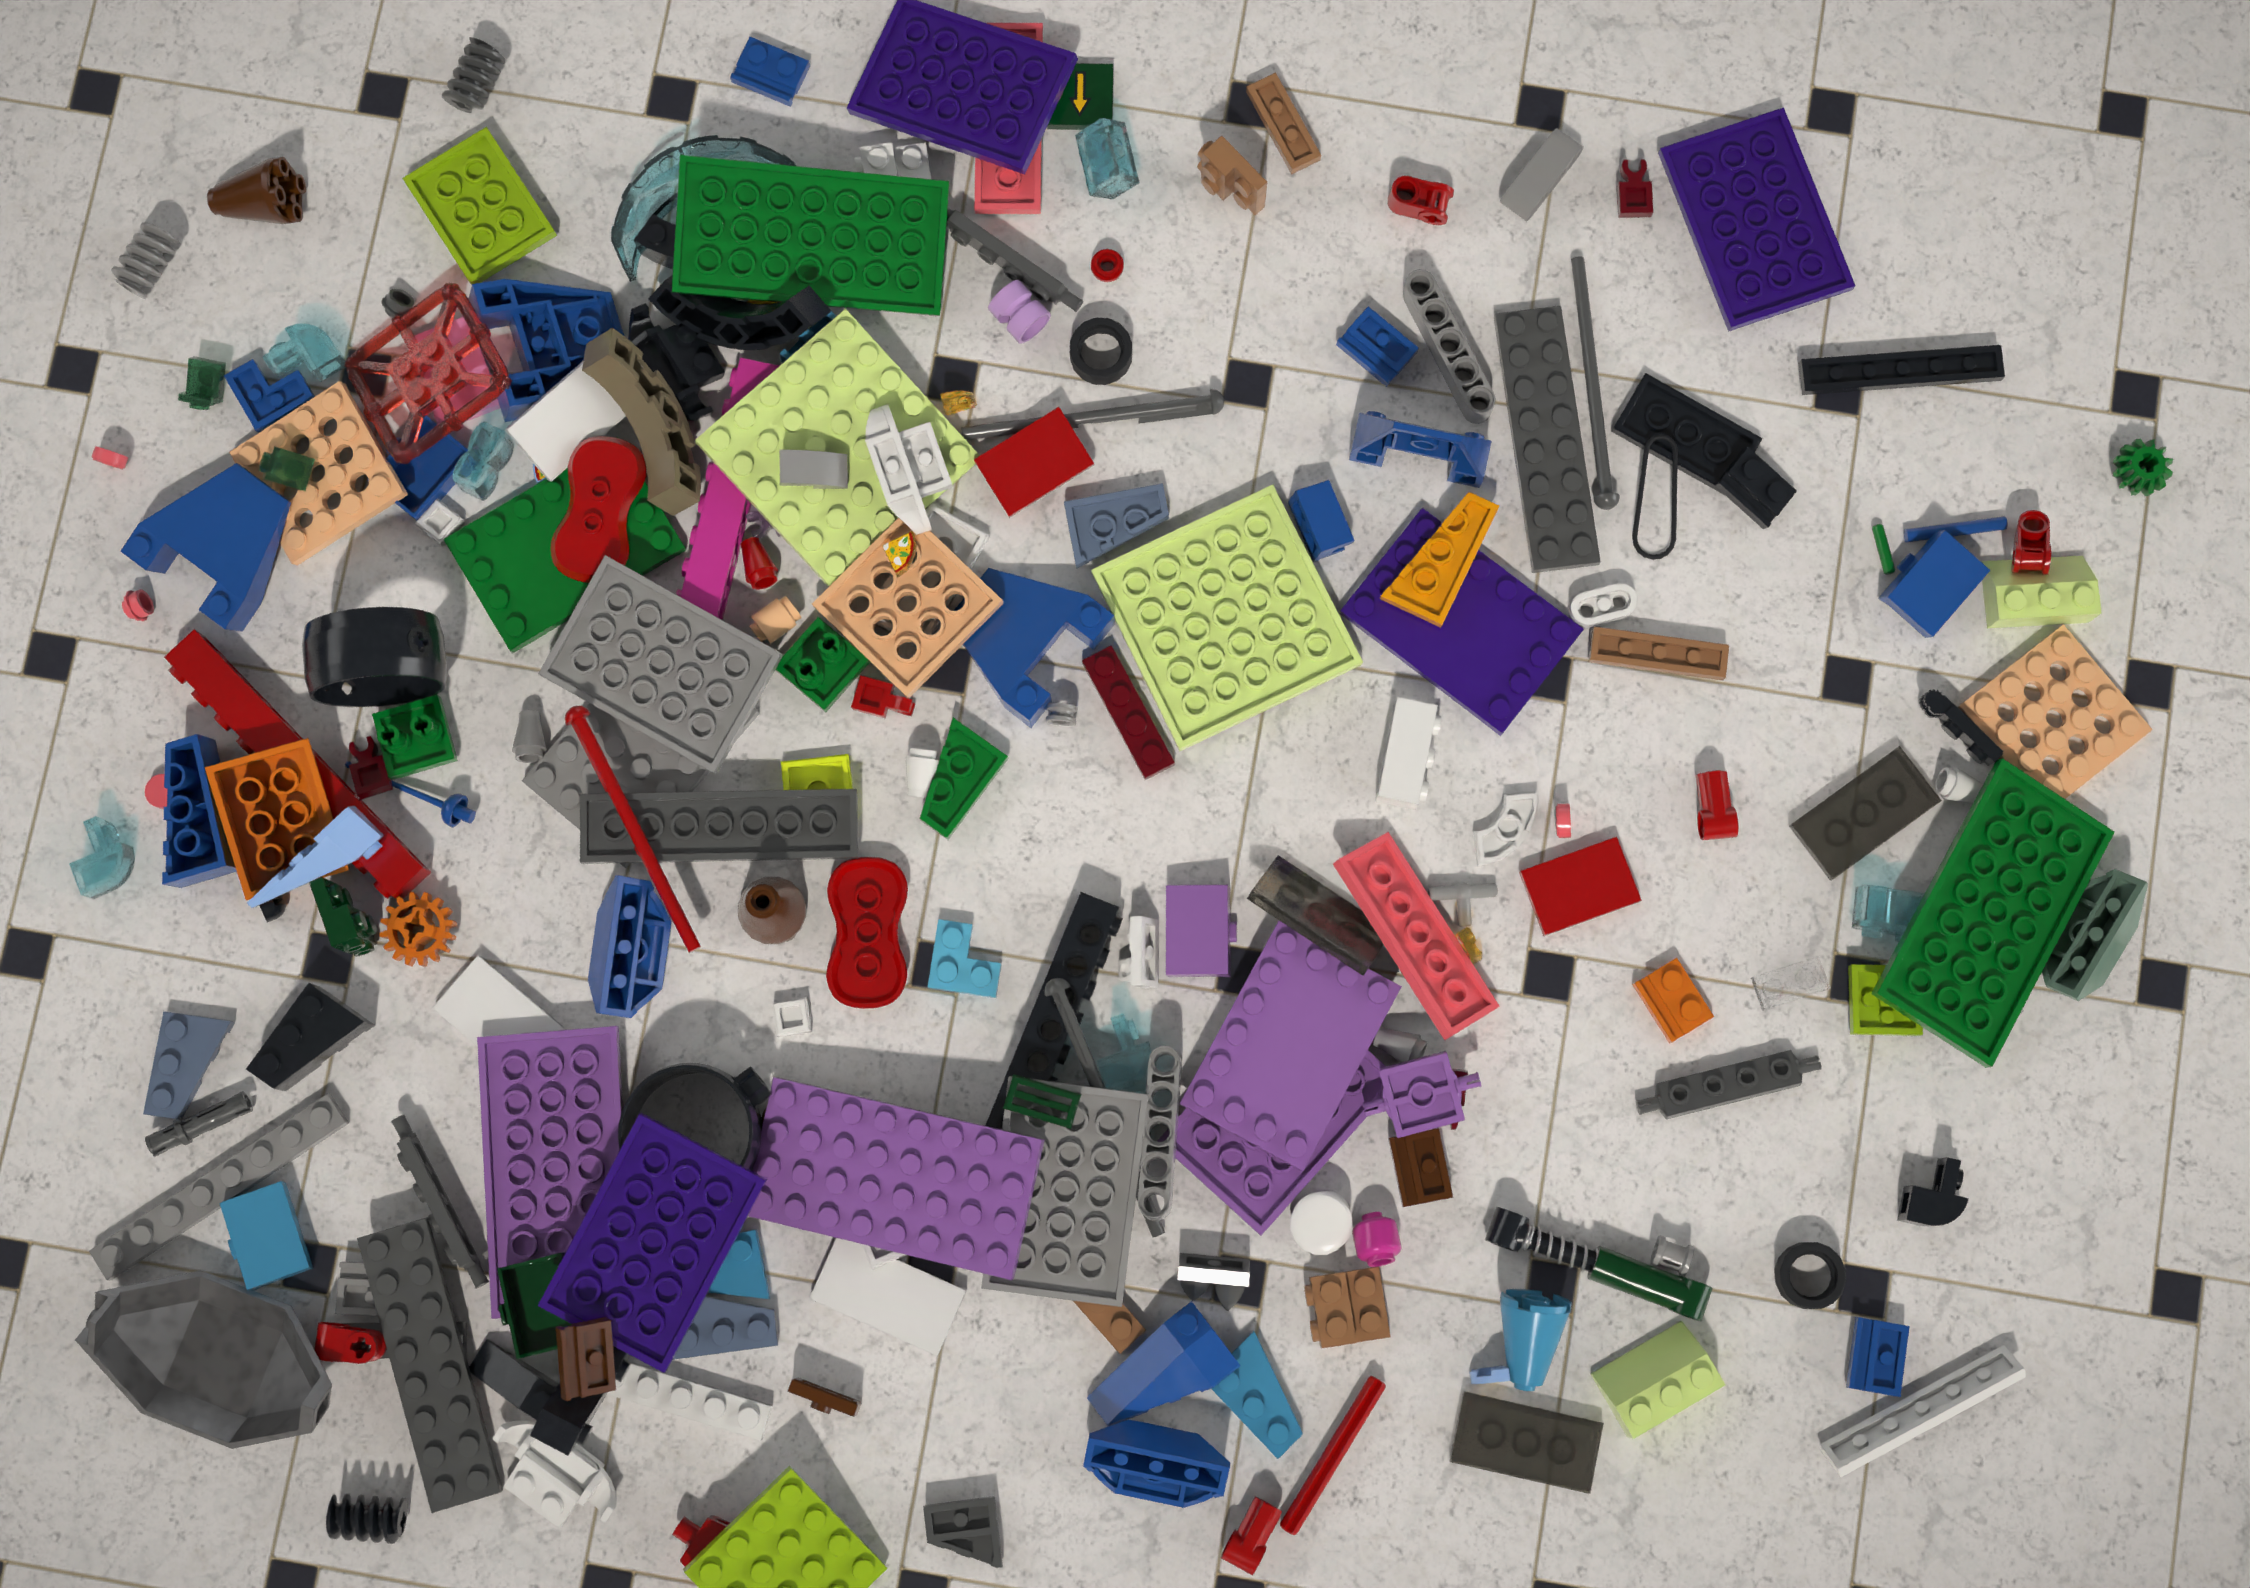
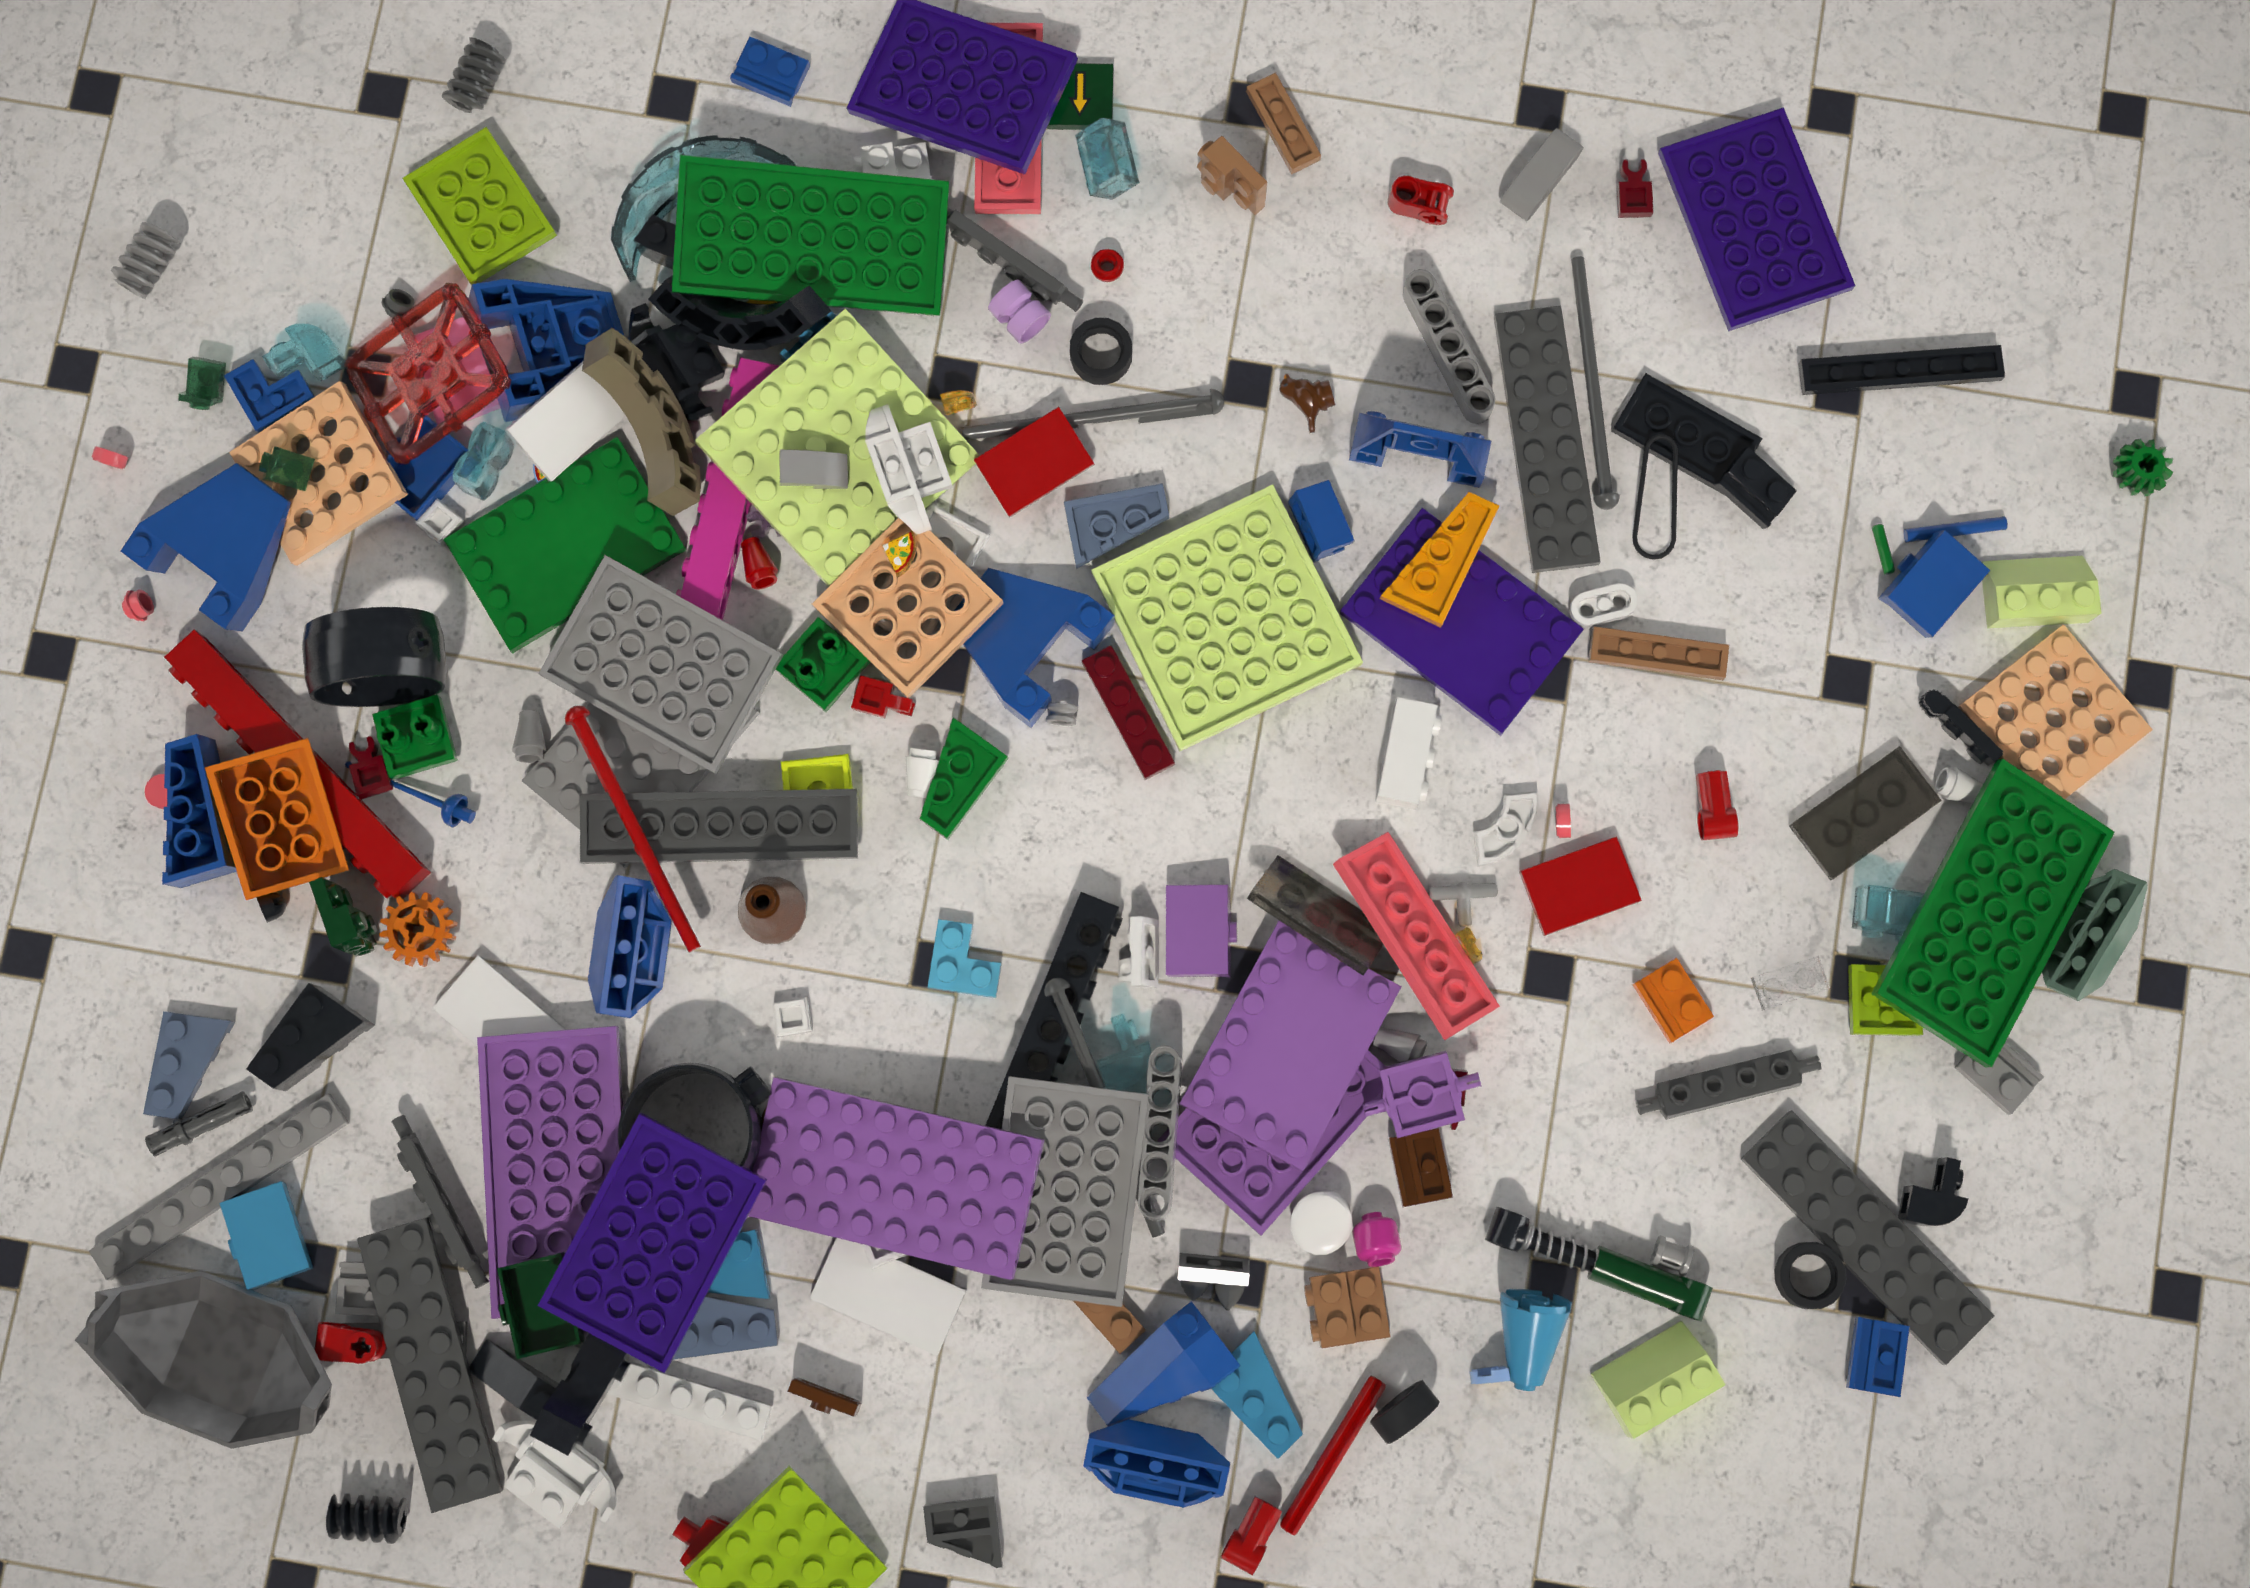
clear light blue brick [69,816,135,899] -> none
reddish brown cone [207,157,306,224] -> none
light blue wedge [247,806,384,908] -> none
red plate [550,436,646,583] -> none
reddish brown plate [556,1317,616,1401] -> none
light nougat brick [749,596,802,644] -> none
red plate [826,857,908,1009] -> none
dark green tile [1003,1074,1082,1129] -> none
blue plate [1336,306,1419,387] -> none
clear smoke tile [1449,1391,1604,1494] -> none
white plate [1819,1345,2026,1478] -> none
red piece [2012,510,2051,575] -> none
none -> reddish brown animal [1279,374,1335,433]
none -> black tyre [1370,1380,1440,1444]
none -> dark grey plate [1741,1110,1995,1365]
none -> light grey plate [1955,1043,2044,1115]

